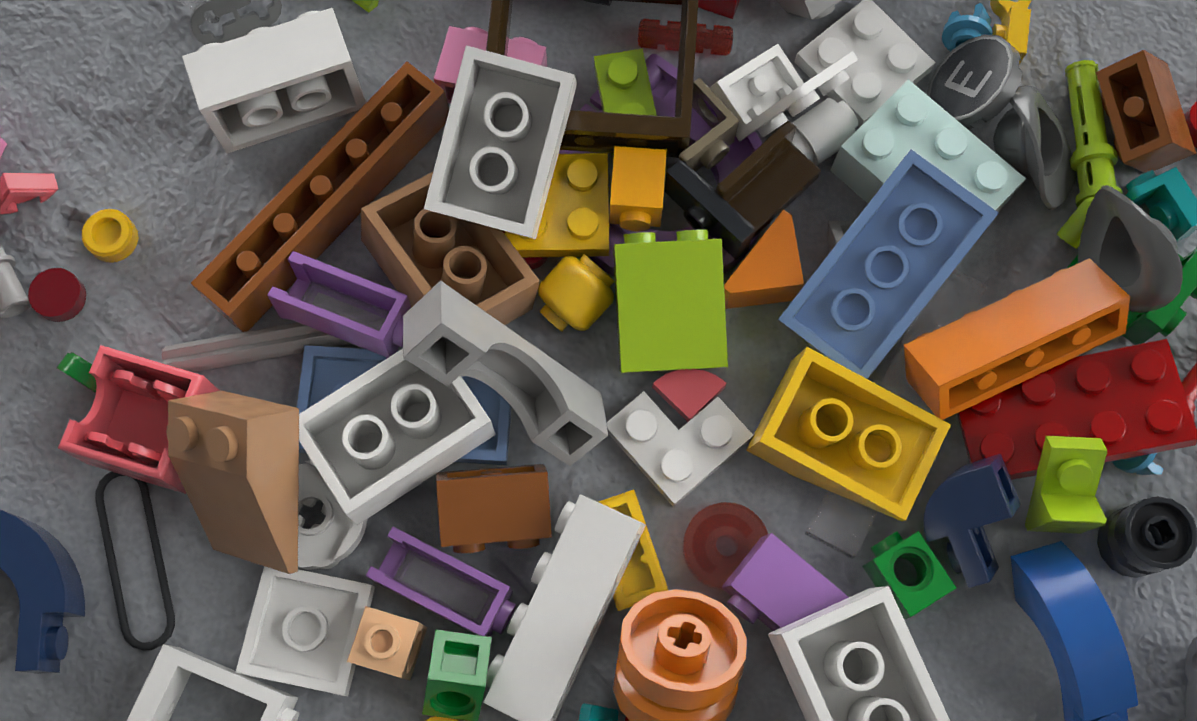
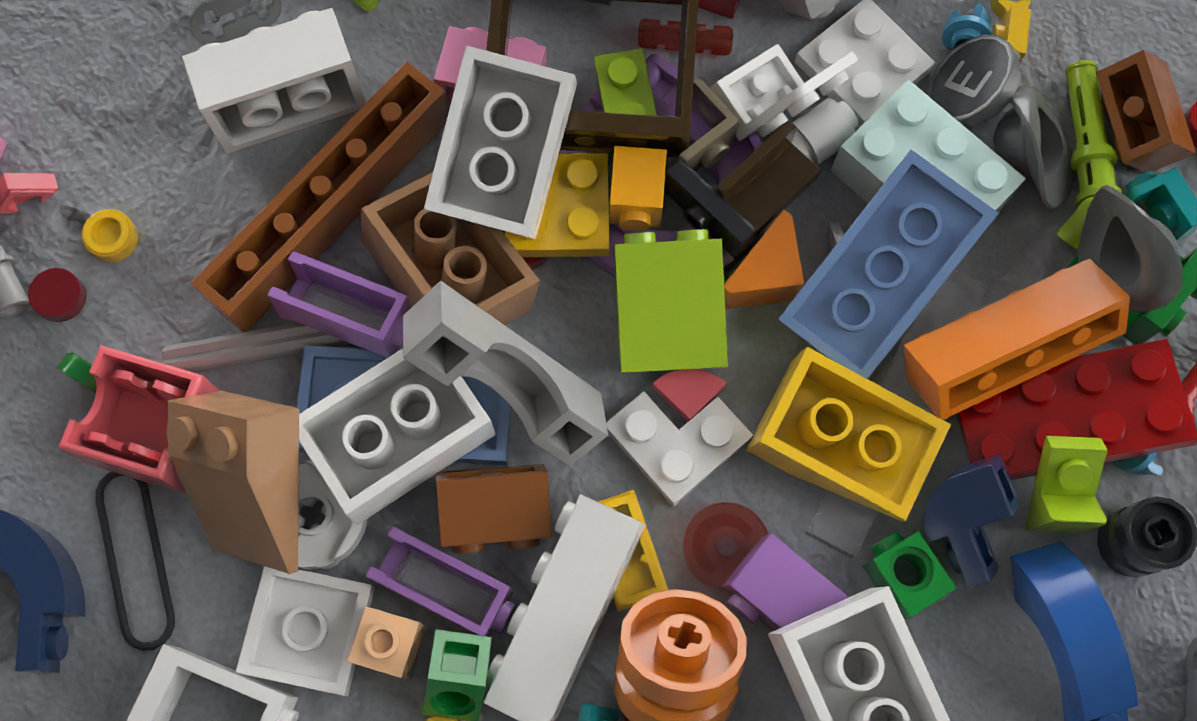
yellow head [538,254,615,332] -> none

